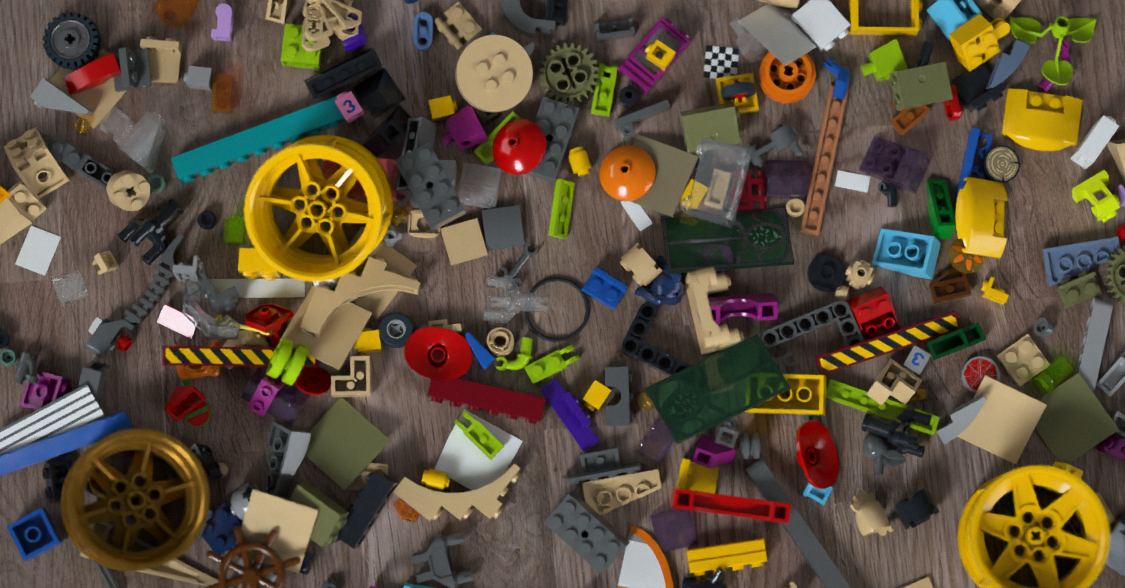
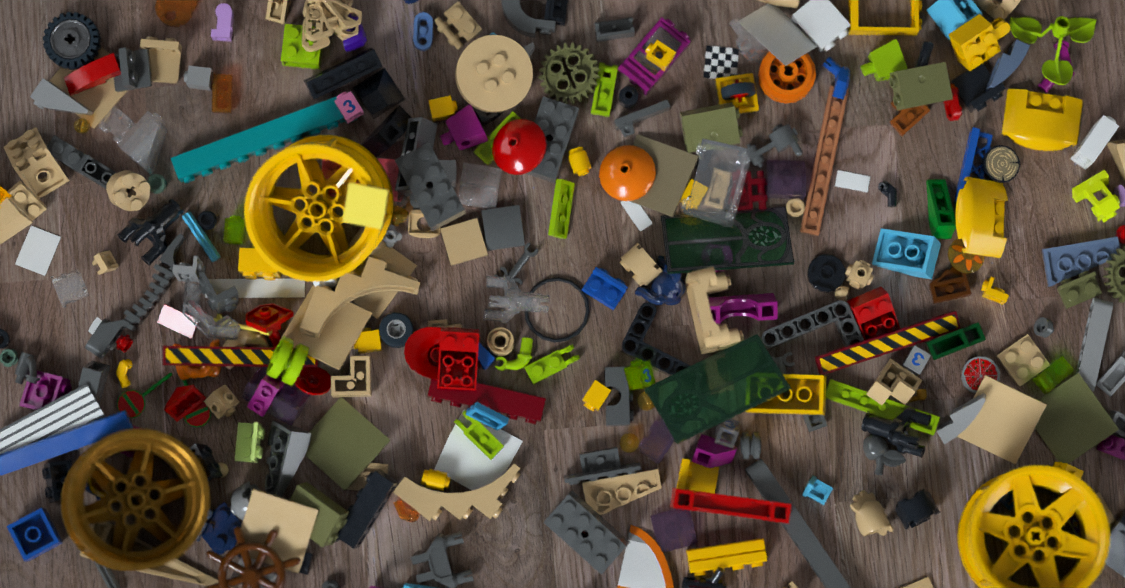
dark purple bracket [540,379,599,452] -> none
red hat [796,420,839,489] -> none
clear purple slope [859,136,931,194] -> none
none -> yellow arm [116,359,133,388]
none -> piece [117,373,173,418]
none -> medium azure axle [182,211,220,262]
none -> tan brick [204,385,239,419]
none -> yellowish green bracket [234,421,265,463]
none -> light yellow tile [343,182,389,229]
none -> red slope [437,327,480,390]
none -> dark azure tile [466,402,509,430]
none -> clear yellow tile [620,433,639,453]
none -> clear neon green brick [624,359,656,390]

